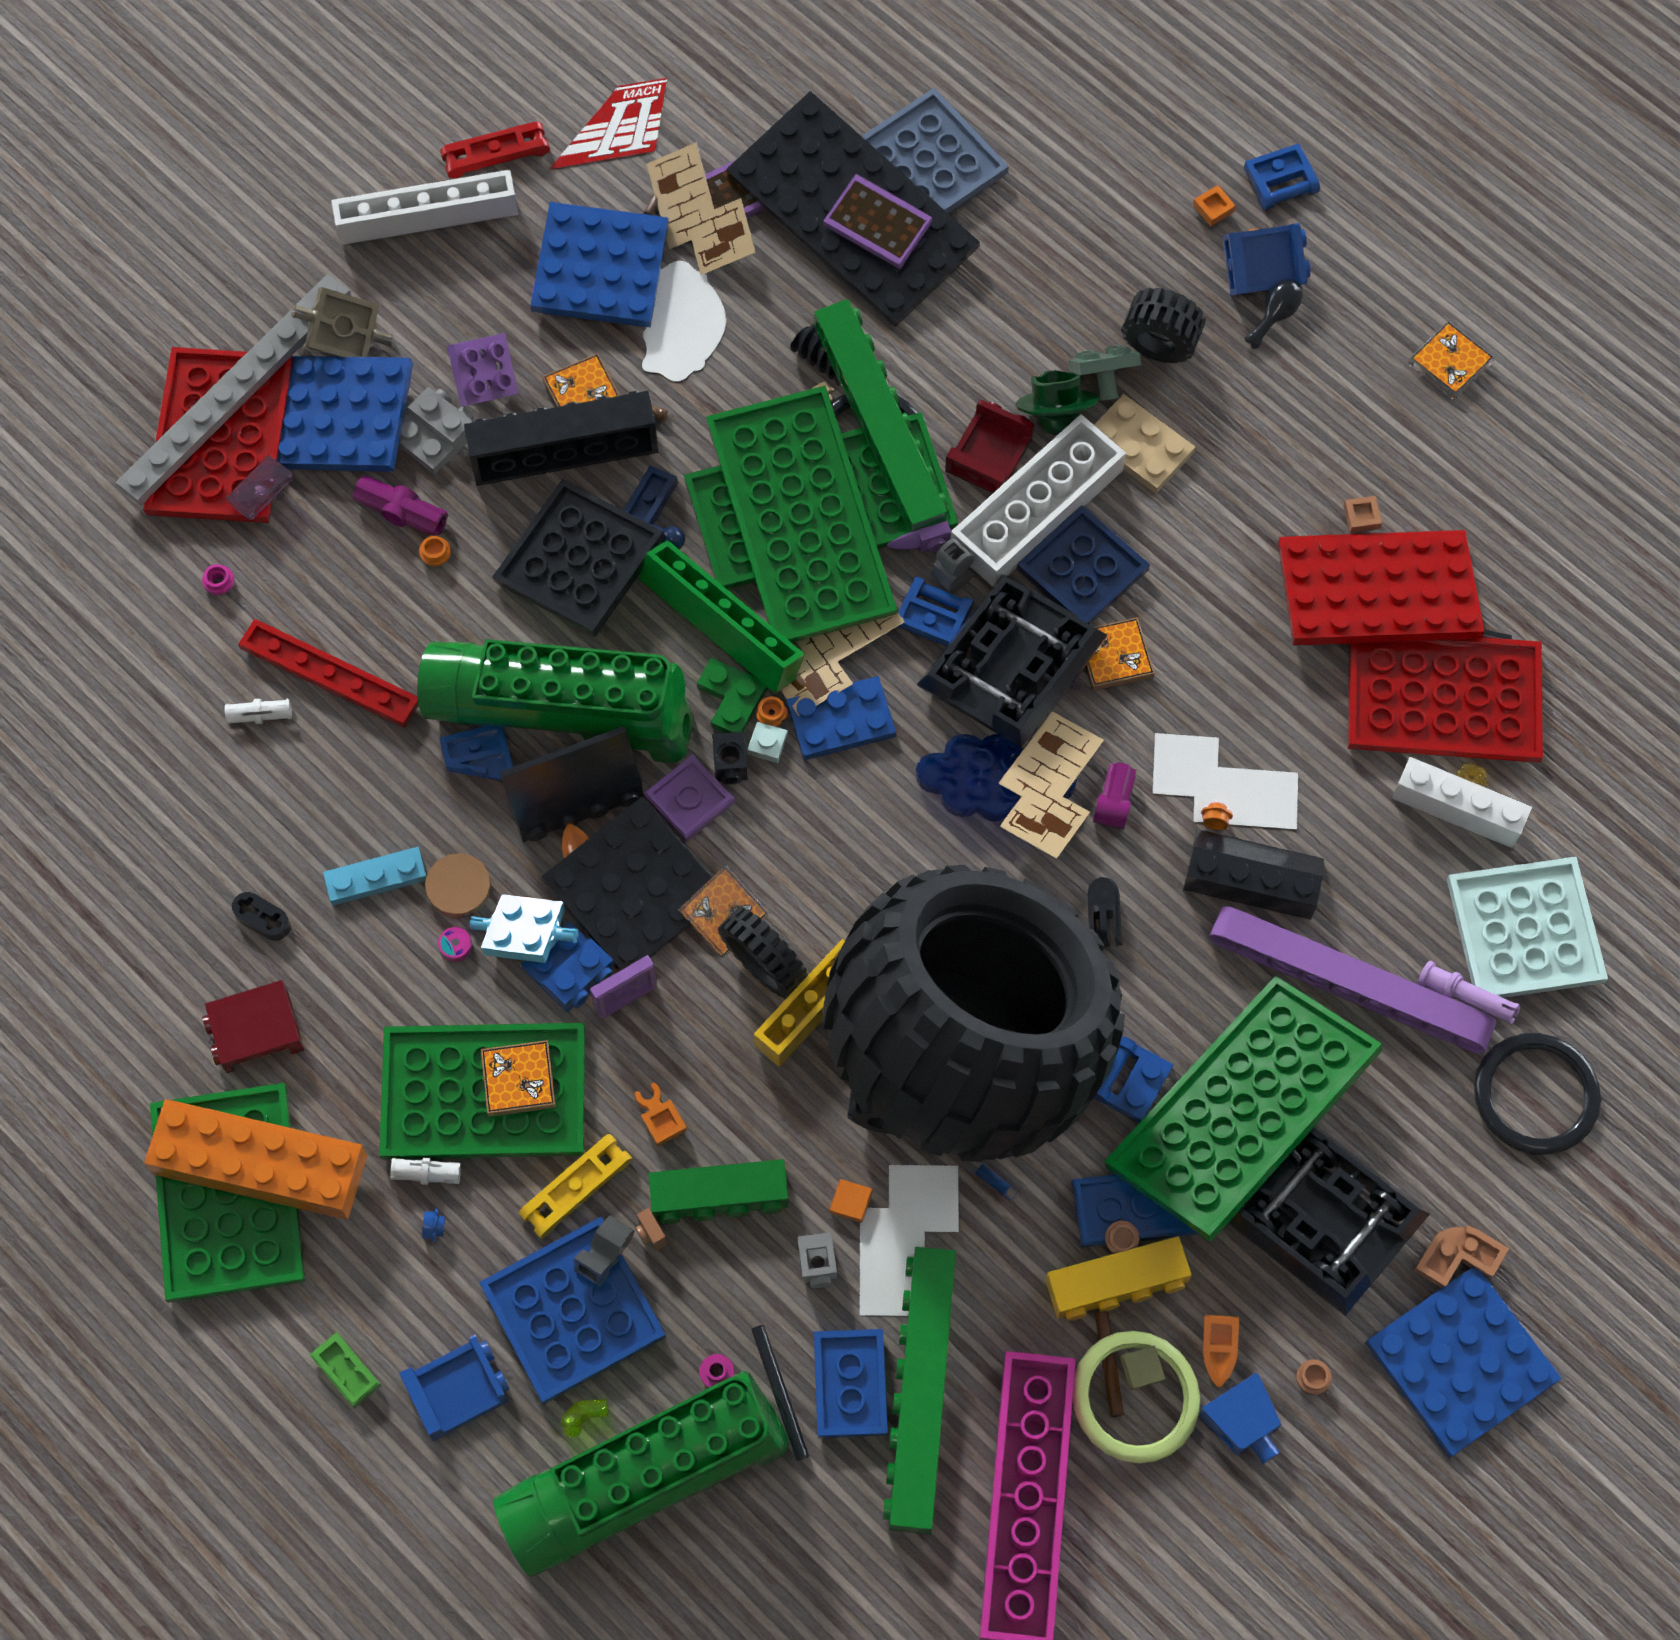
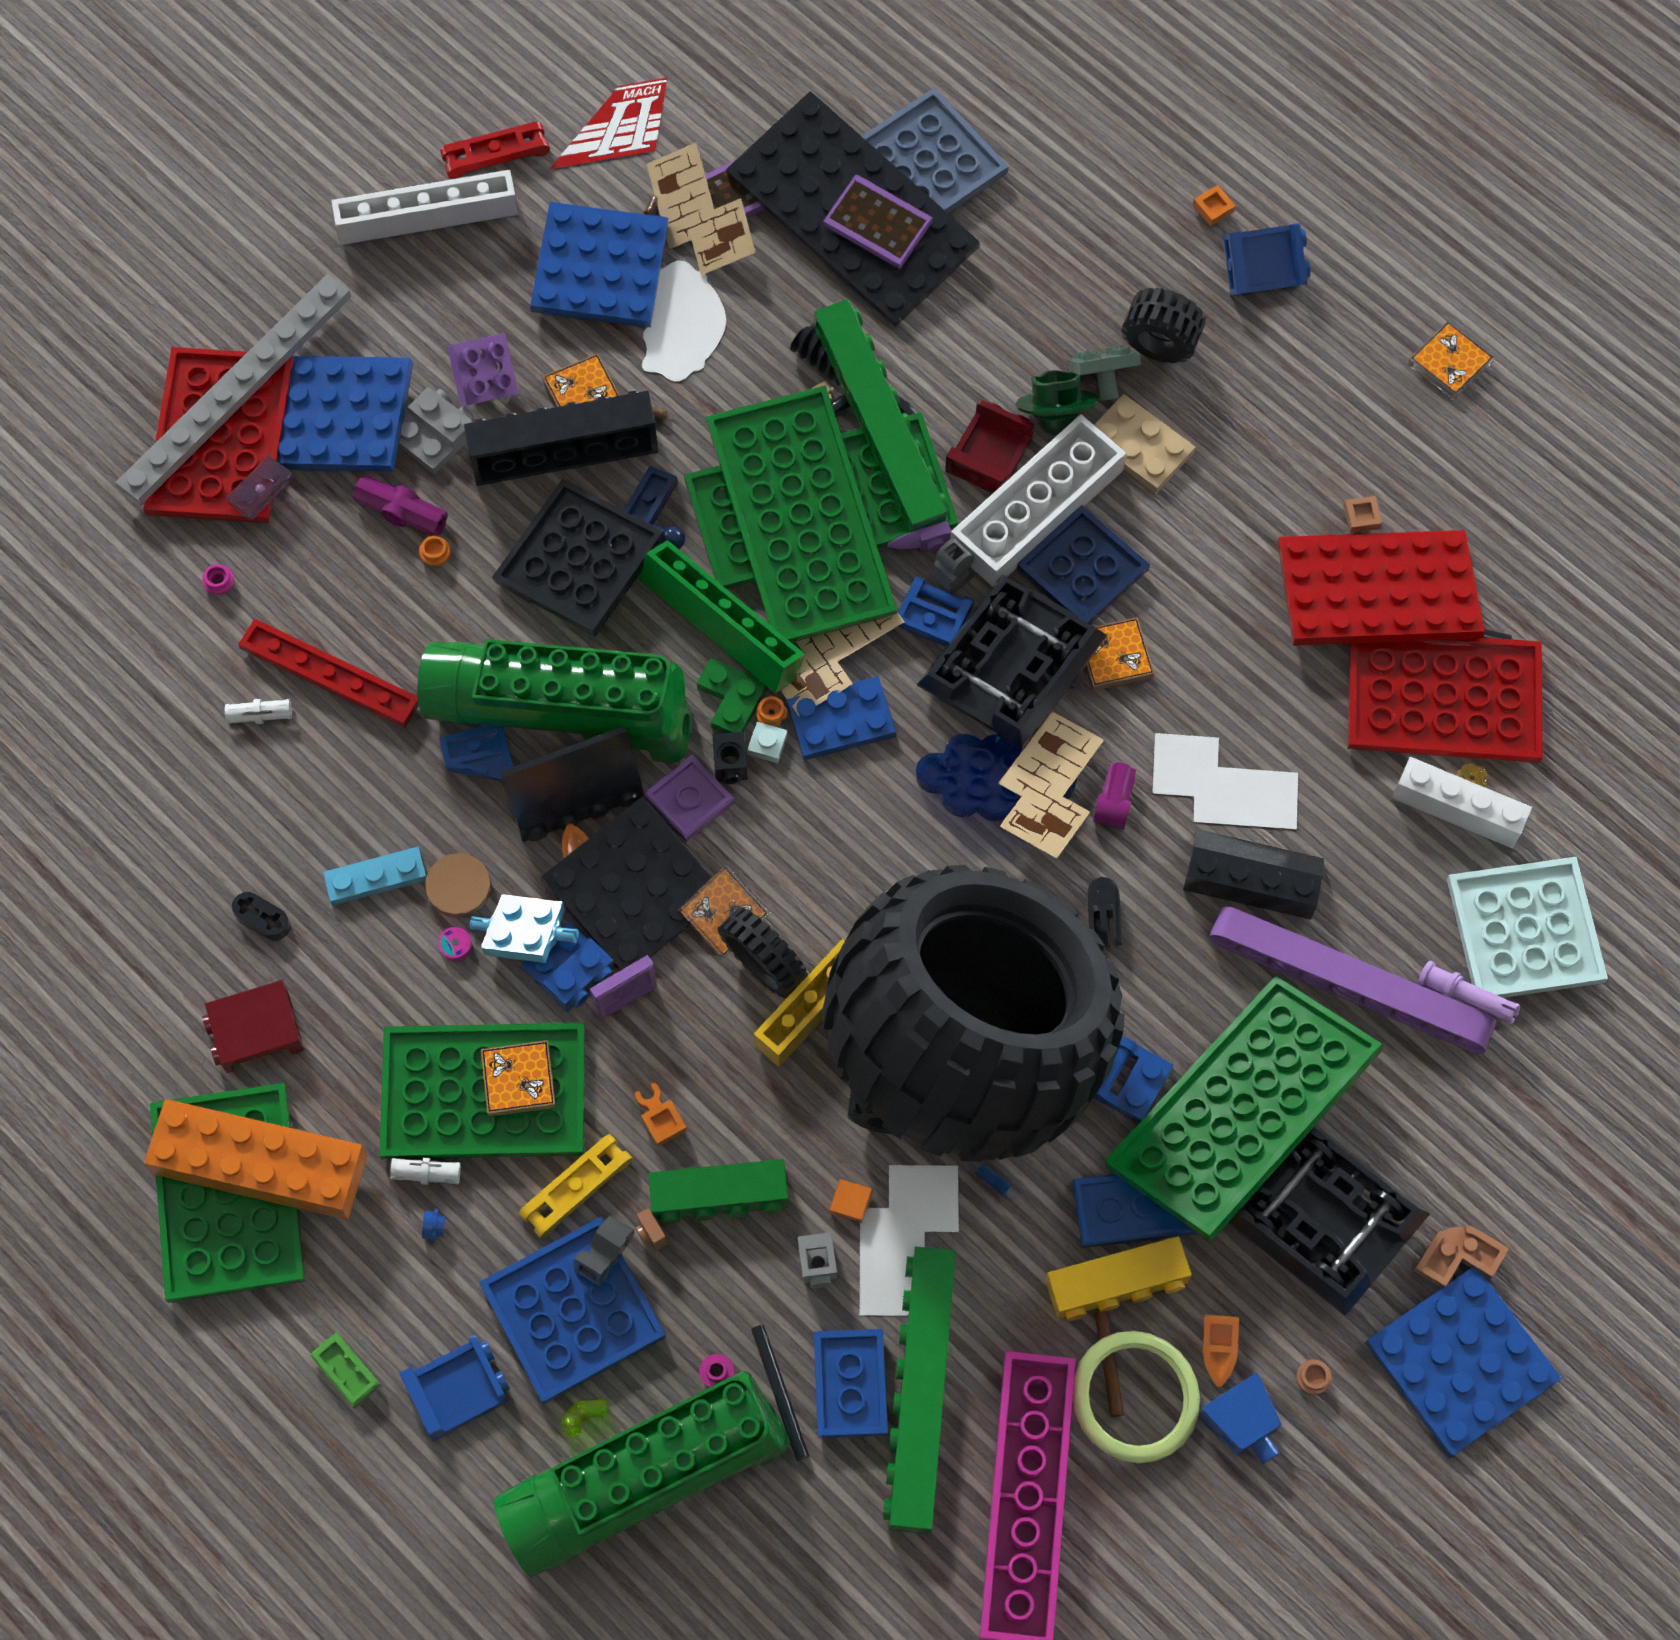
dark tan plate [291,287,393,358] -> none
nougat plate [1105,1221,1139,1254] -> none
olive tile [1120,1346,1166,1390] -> none
orange plate [1201,802,1233,830] -> none
blue plate [1244,143,1320,210] -> none
black piece [1245,278,1303,349] -> none
black wedge [1474,1033,1601,1154] -> none

